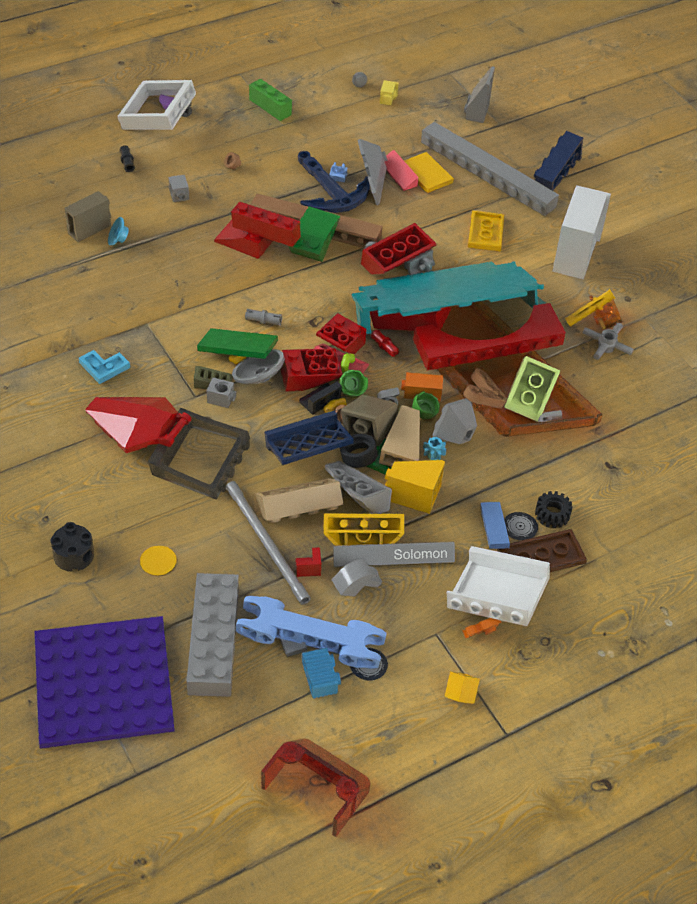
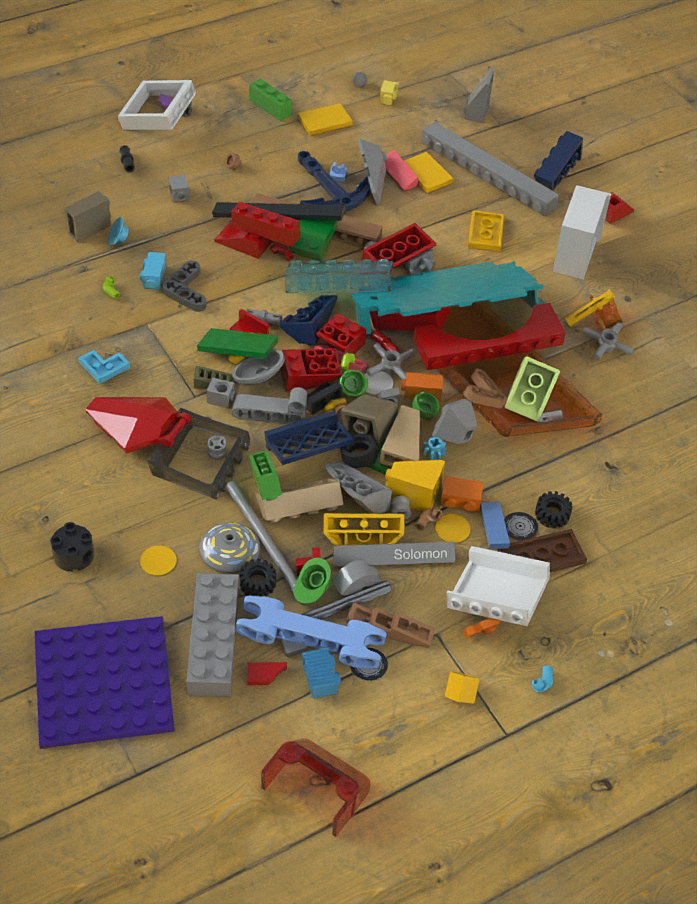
none -> lime arm [103,276,120,300]
none -> medium azure brick [140,252,167,290]
none -> dark grey beam [163,261,206,312]
none -> light grey dish [200,522,260,574]
none -> light grey wheel [208,435,227,460]
none -> black tile [212,202,346,221]
none -> red panel [230,309,269,335]
none -> light grey beam [232,388,307,424]
none -> black tyre [239,558,276,597]
none -> red tile [247,662,287,685]
none -> bright green brick [249,450,282,501]
none -> red arm [270,242,294,261]
none -> dark blue wedge [279,295,338,345]
none -> clear light blue brick [284,259,394,293]
none -> bright green piece [293,558,331,604]
none -> yellow tile [298,103,353,136]
none -> dark grey axle [301,581,391,620]
none -> medium nougat slope [346,603,435,648]
none -> white sticker [364,371,394,395]
none -> light grey bar [367,343,416,380]
none -> light grey wheel [390,496,411,520]
none -> medium nougat arm [415,508,443,530]
none -> yellow sticker [435,514,471,543]
none -> orange brick [440,476,484,512]
none -> medium azure arm [532,666,553,692]
none -> red slope [605,192,634,224]

